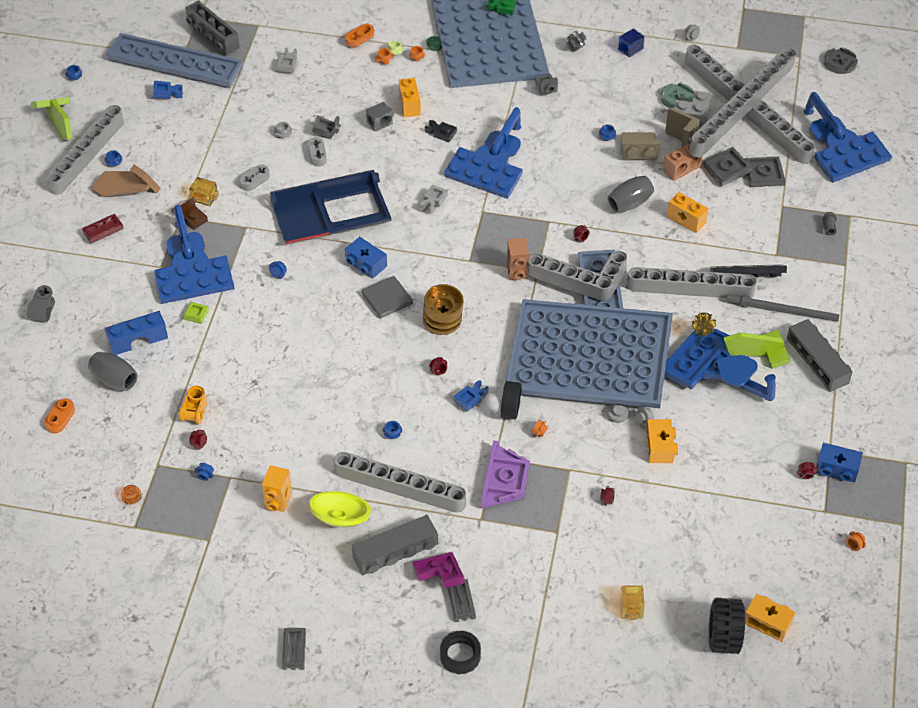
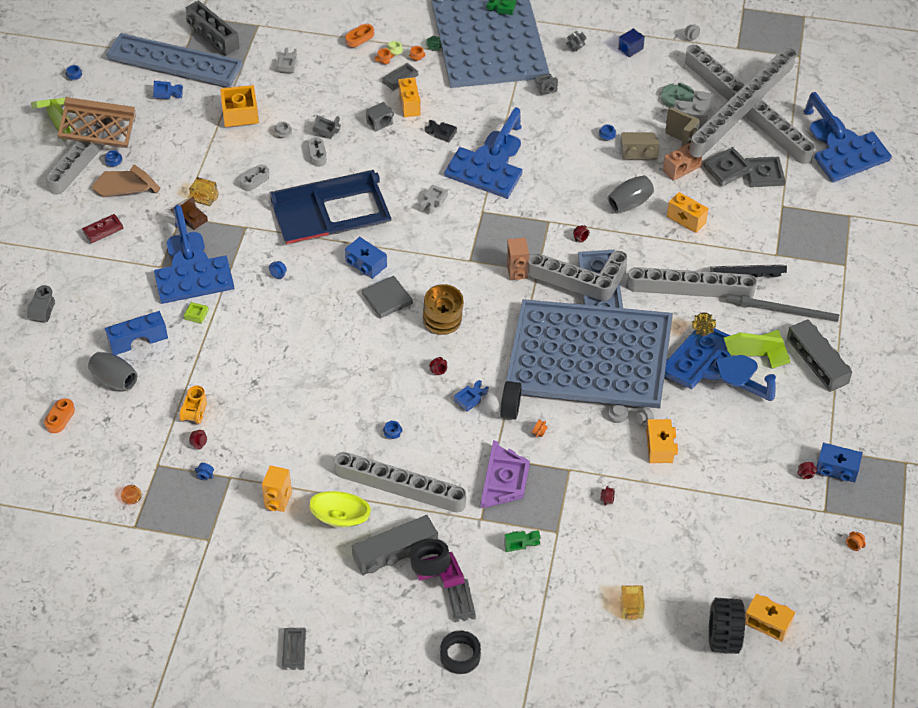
dark grey pin [822,212,837,235] -> none
dark grey tile [824,48,858,74] -> none
none -> medium nougat fence [58,97,136,148]
none -> light orange brick [220,85,259,127]
none -> dark grey tile [382,63,418,91]
none -> black tyre [409,539,451,576]
none -> green plate [504,530,541,552]

